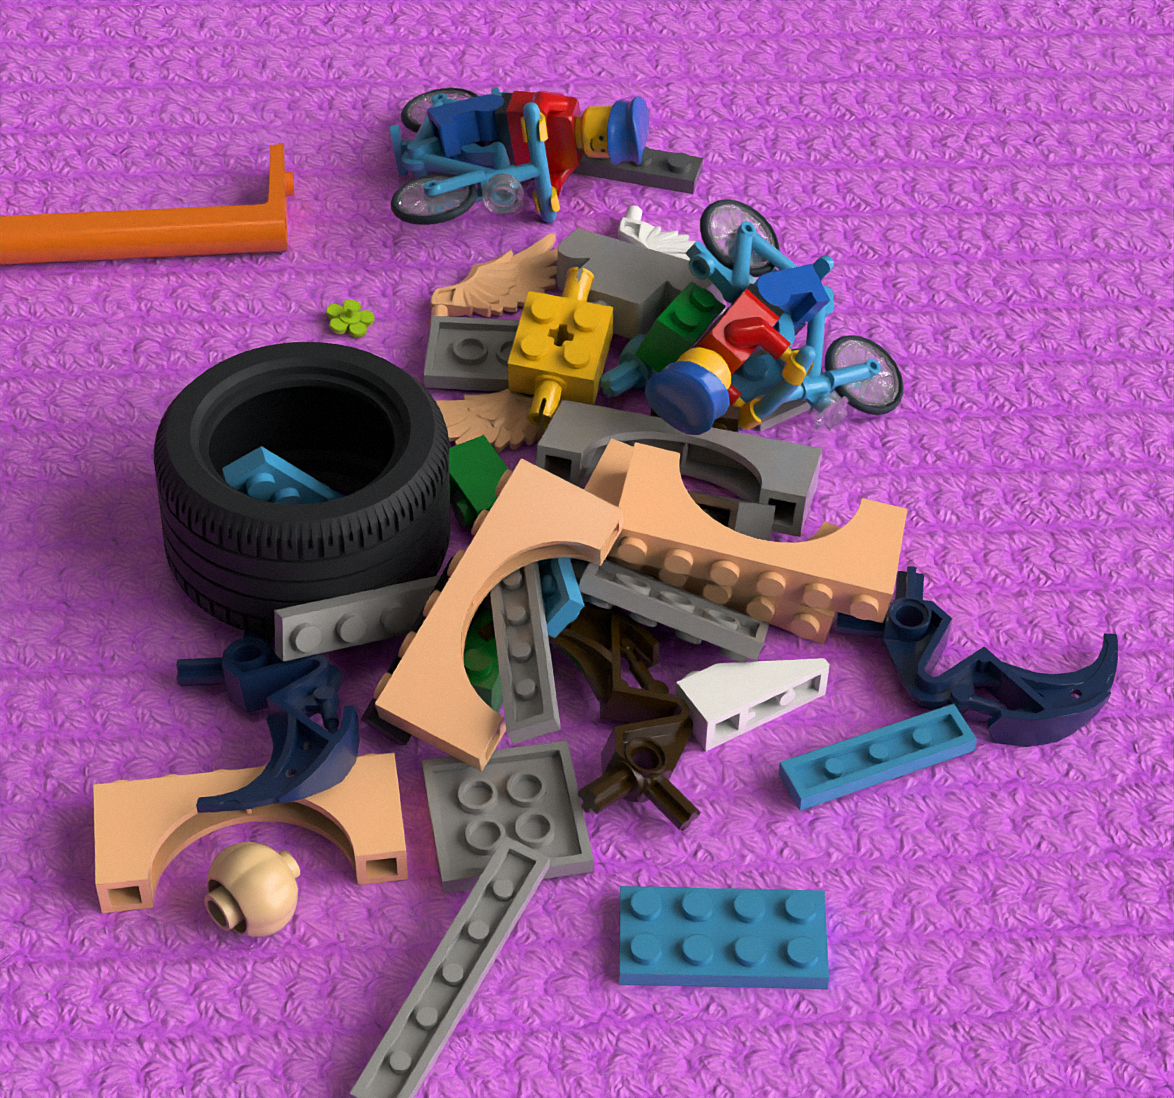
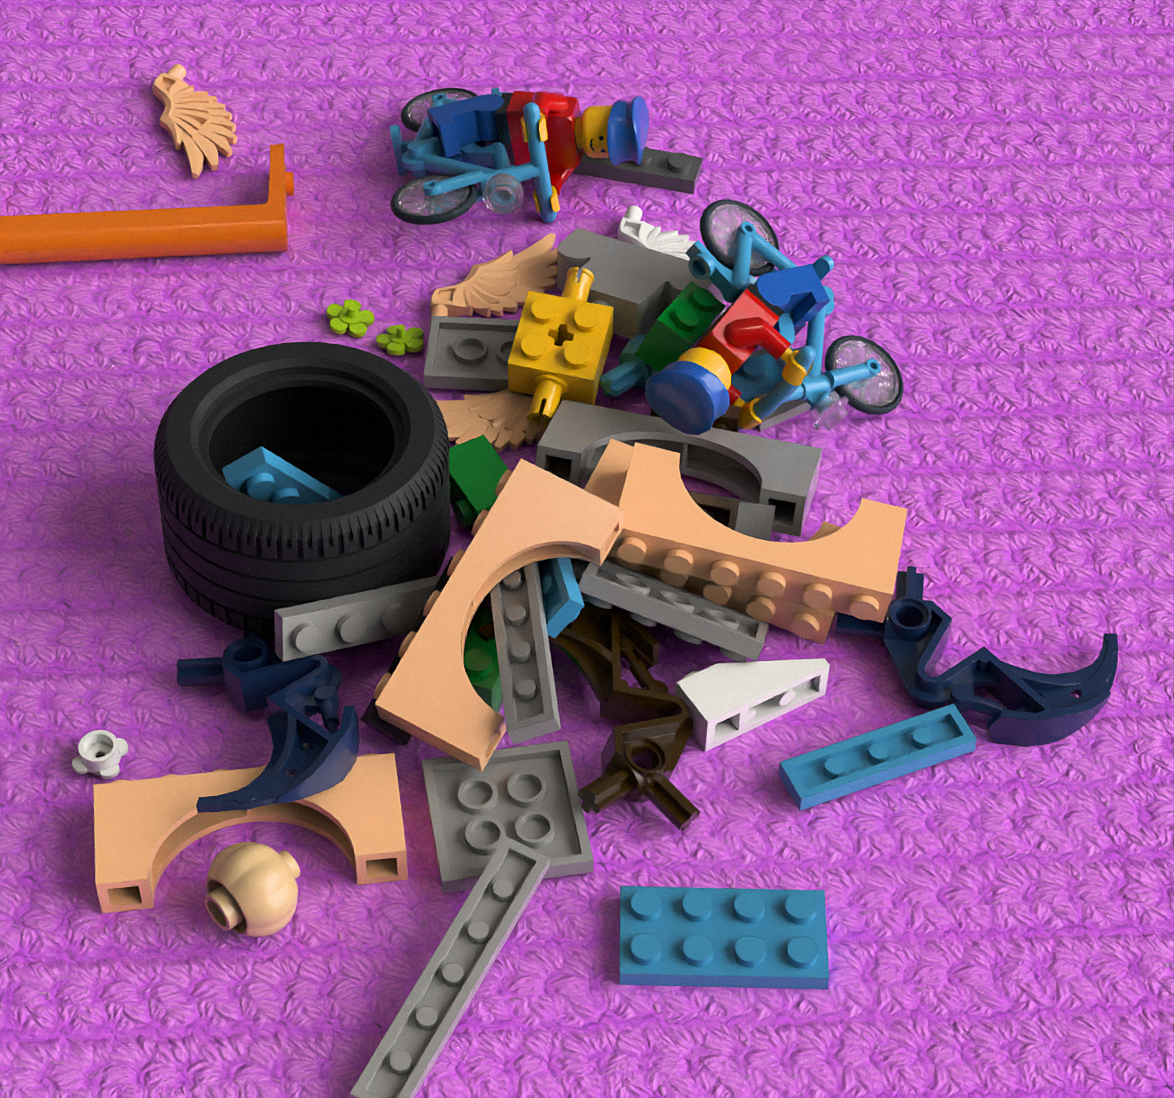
none -> white plate [72,730,129,779]
none -> light nougat animal [152,64,237,179]
none -> lime plant [376,324,424,355]

